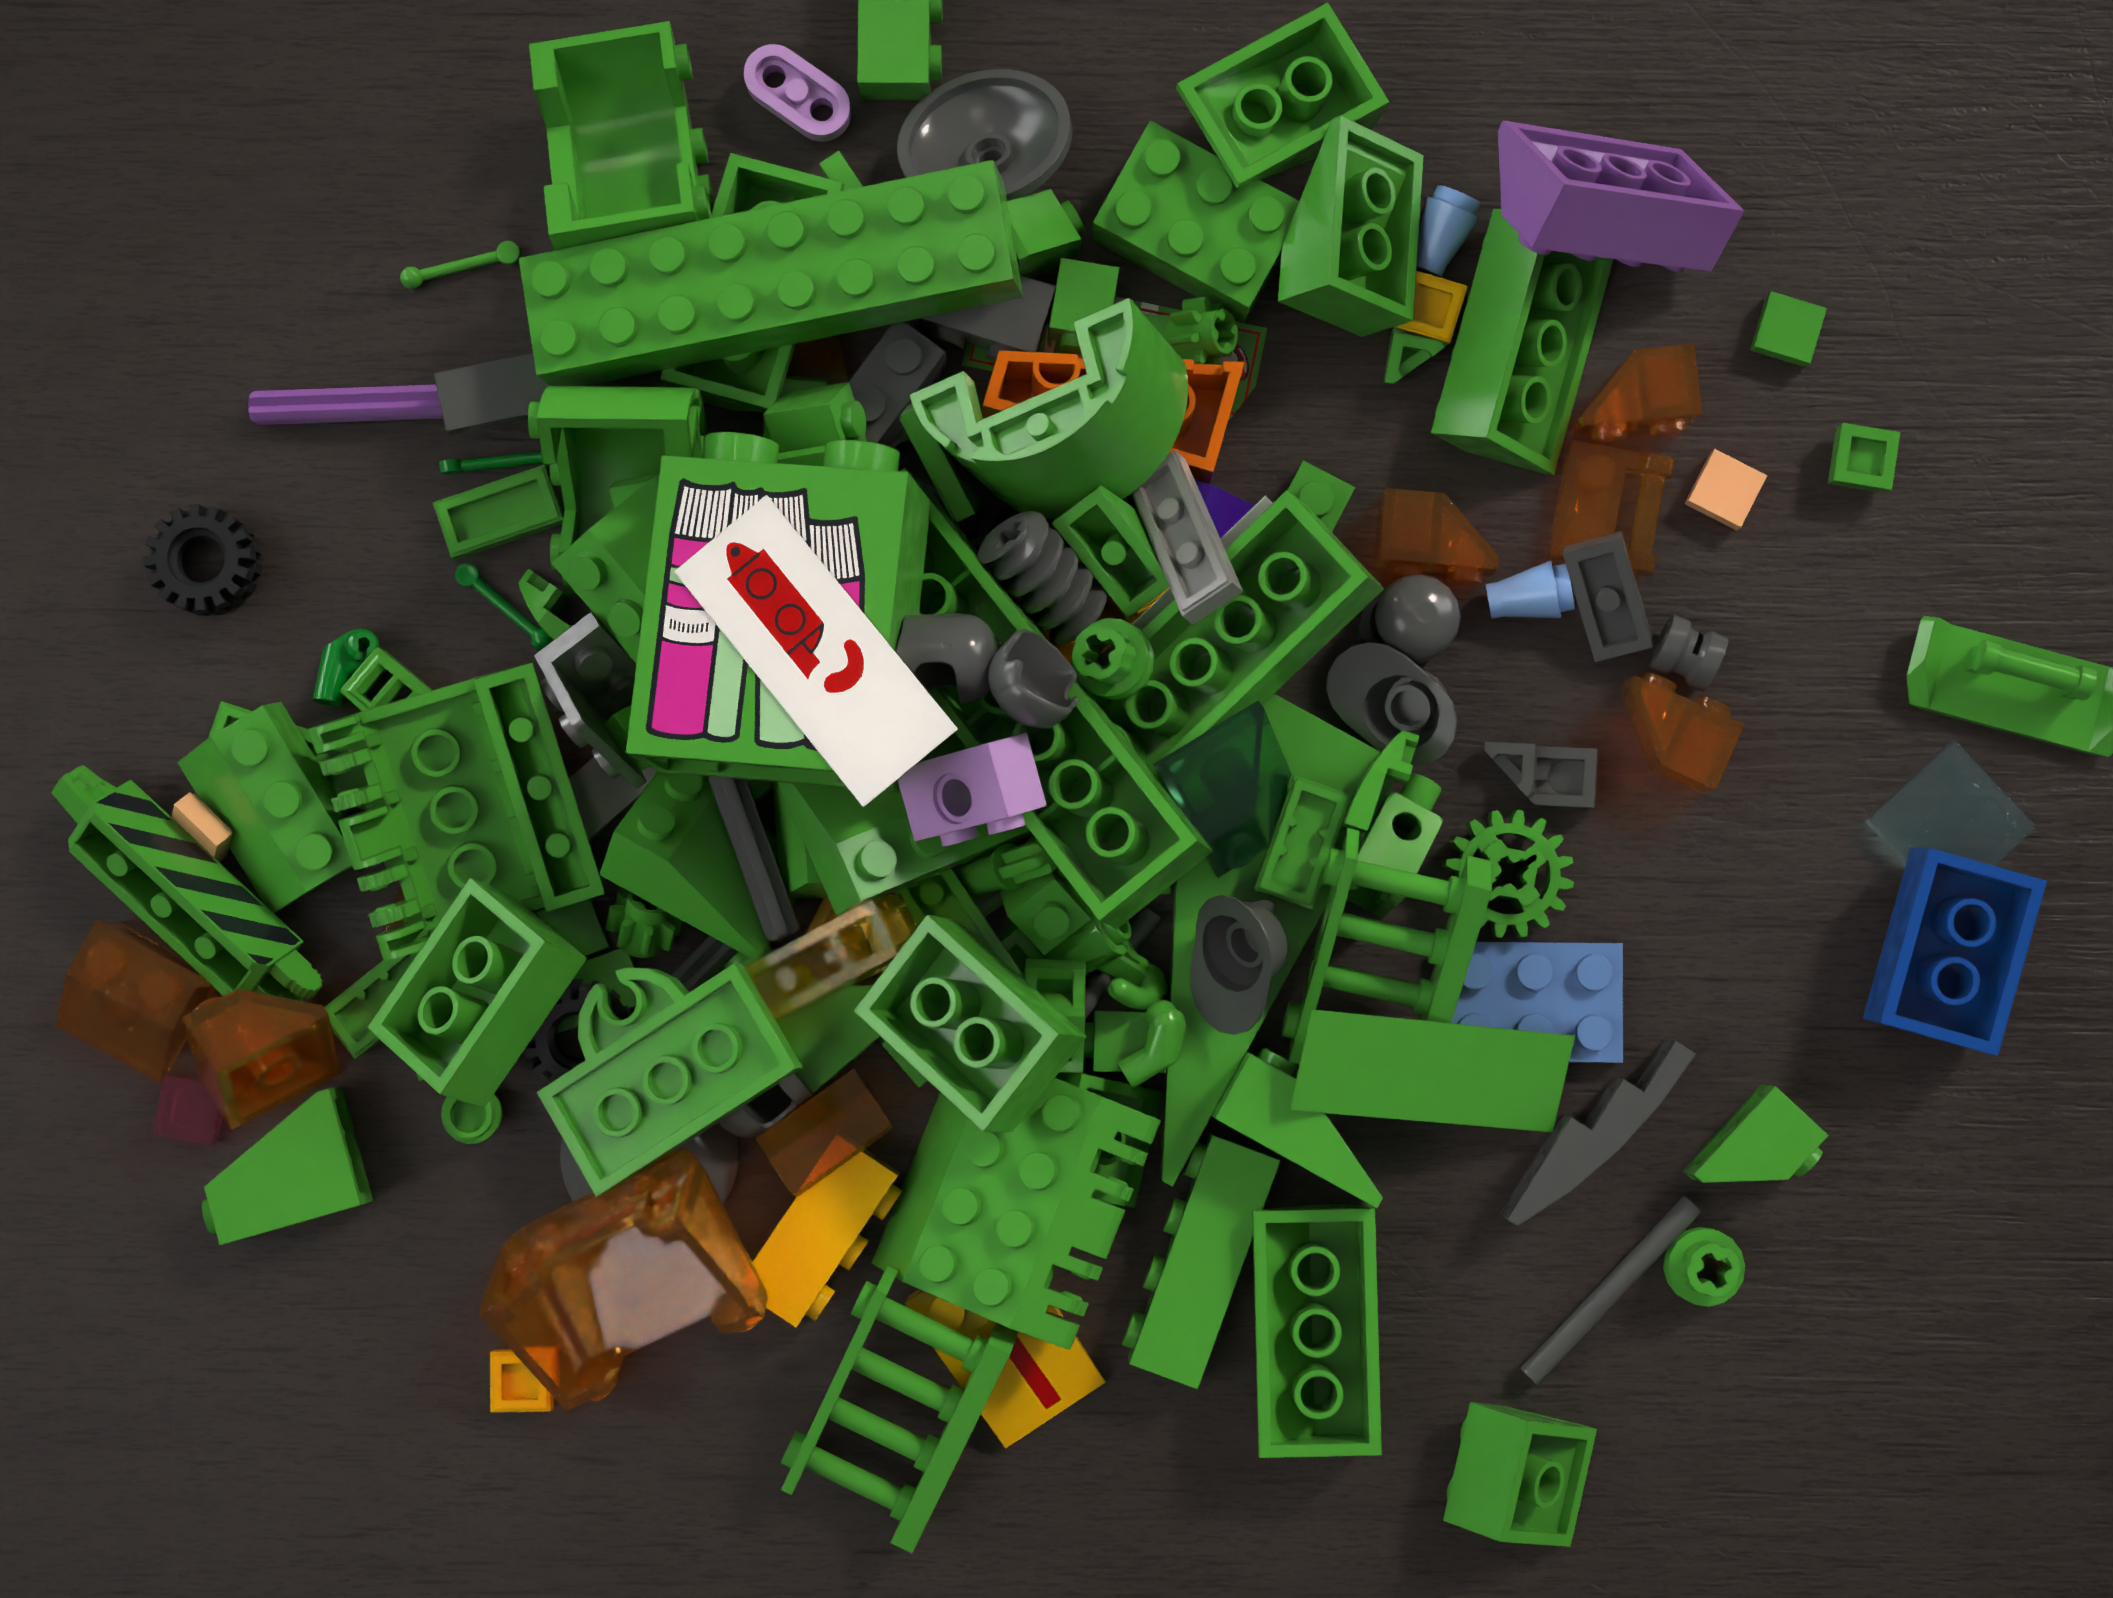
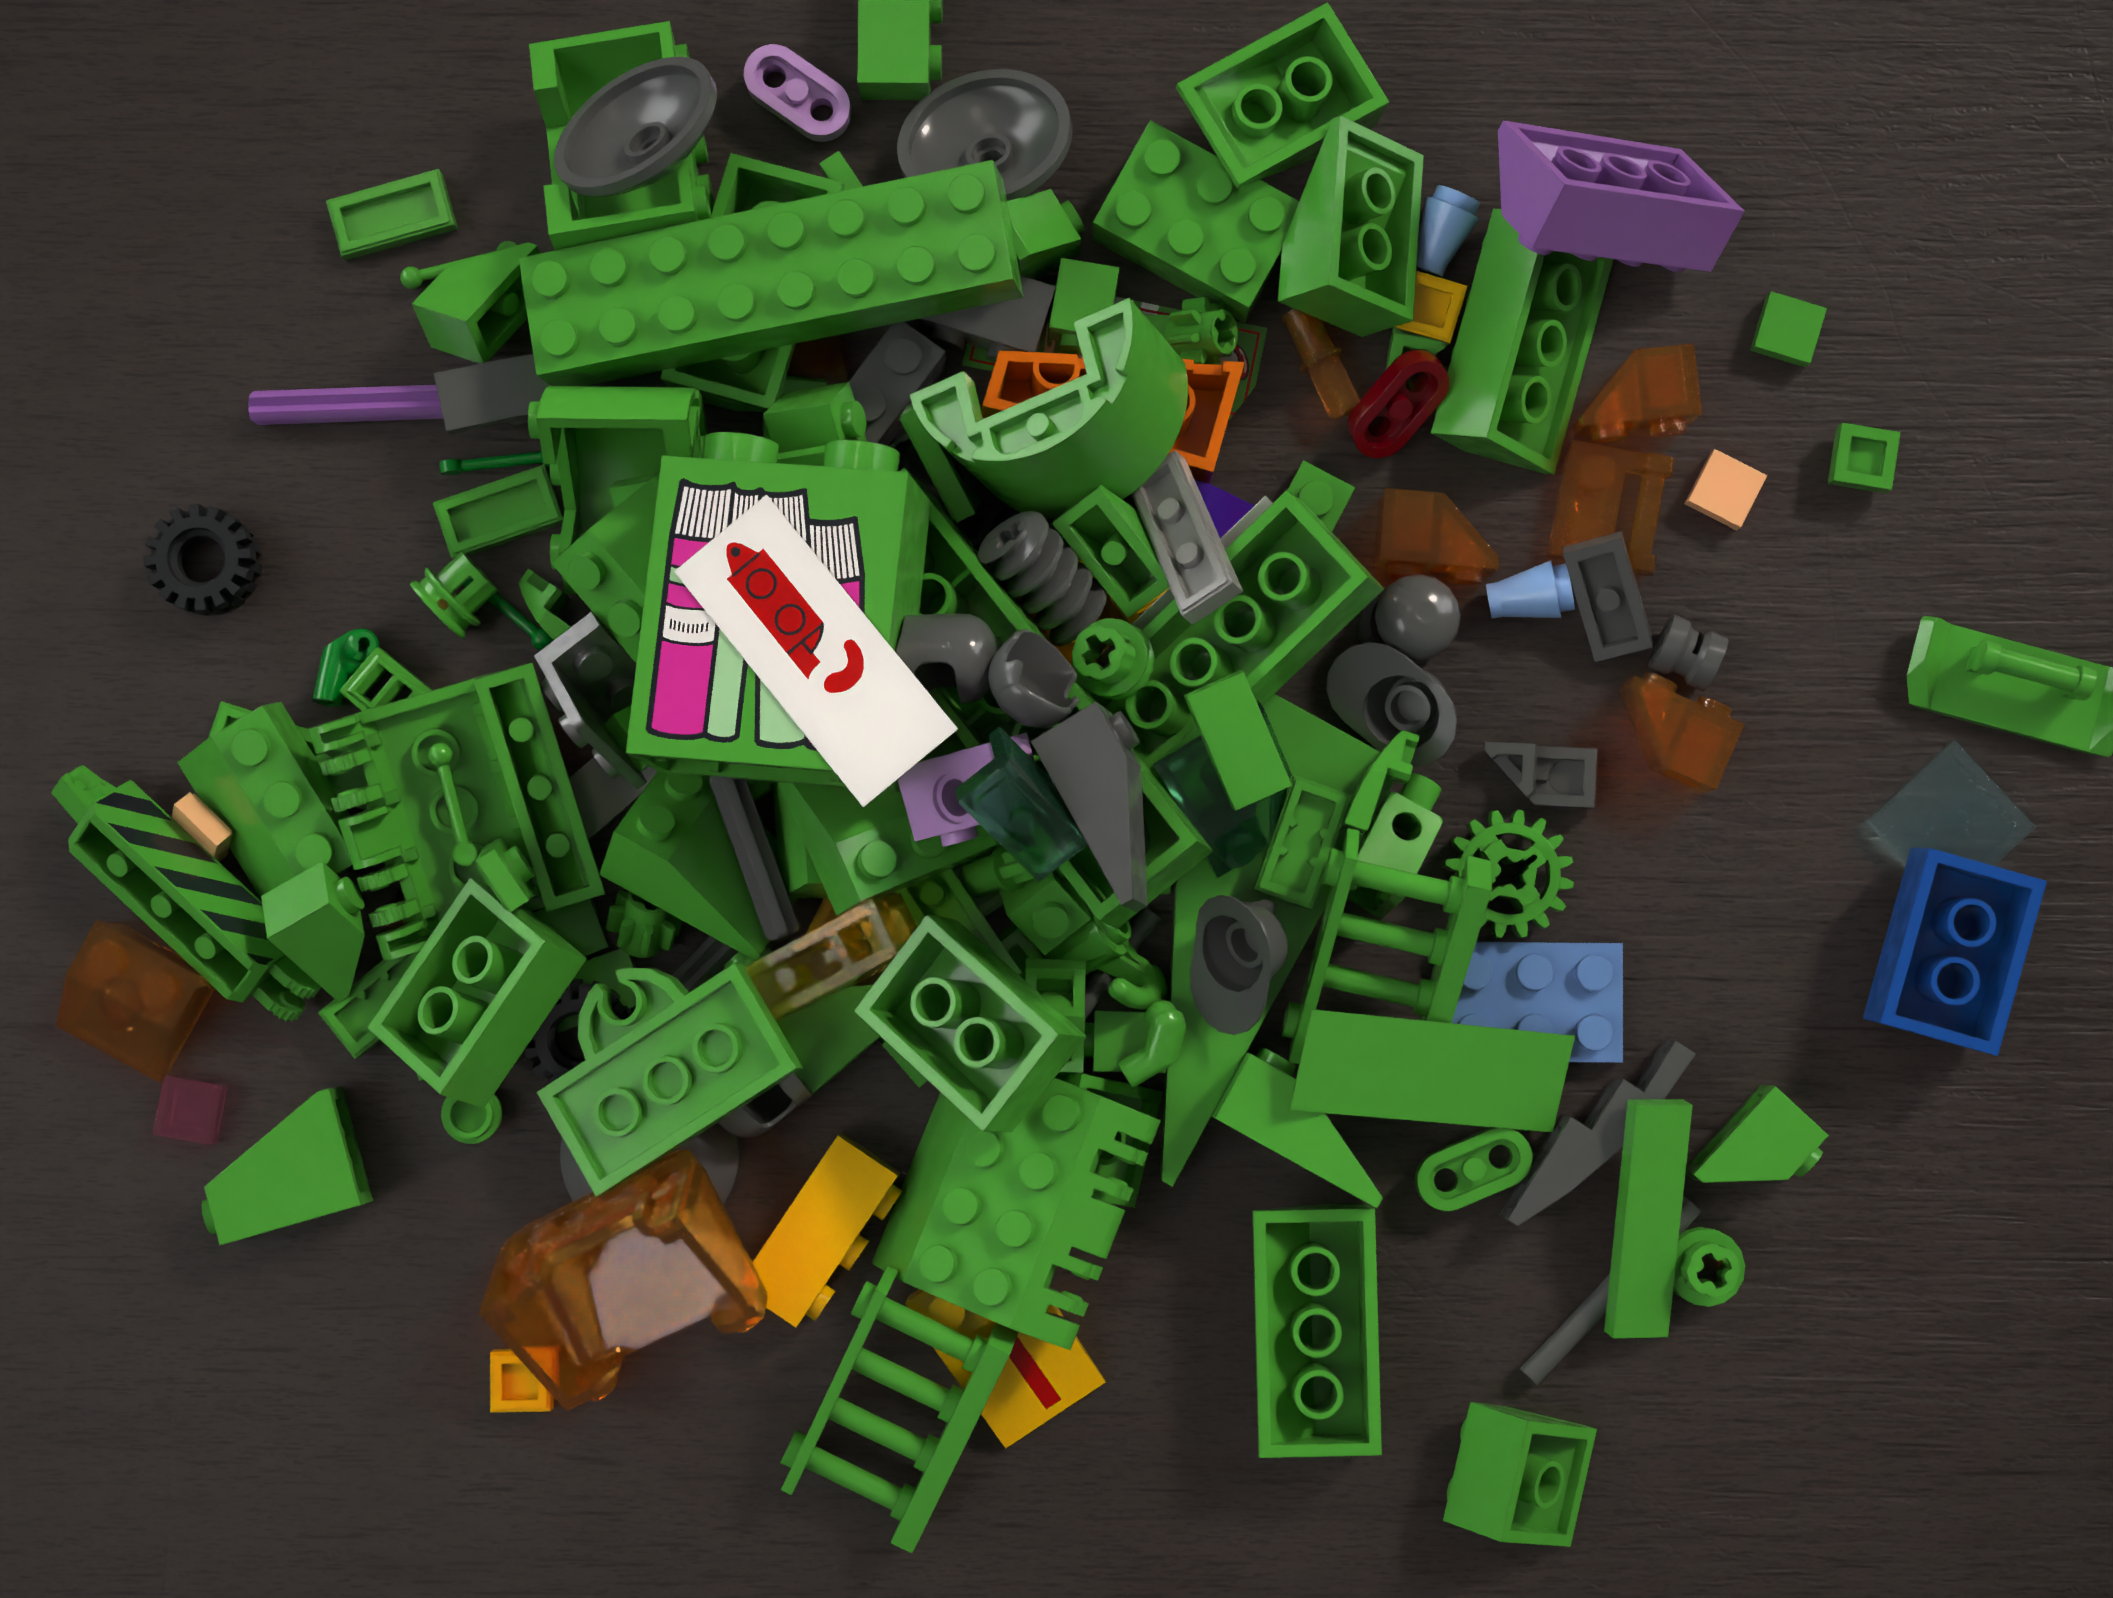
clear orange slope [182,989,340,1130] -> none
clear orange panel [756,1069,892,1196] -> none
bright green brick [1121,1133,1280,1390] -> none
none -> bright green slope [261,861,365,1002]
none -> bright green tile [326,169,458,261]
none -> bright green piece [410,551,499,640]
none -> bright green slope [412,242,540,364]
none -> bright green hinge [428,743,477,866]
none -> bright green plate [475,836,535,912]
none -> dark grey dish [554,57,717,197]
none -> clear green panel [955,727,1088,882]
none -> dark grey slope [1031,702,1147,913]
none -> bright green tile [1184,670,1292,811]
none -> clear orange axle [1281,309,1360,420]
none -> dark red plate [1348,350,1449,458]
none -> bright green plate [1415,1127,1532,1211]
none -> bright green tile [1604,1099,1693,1338]

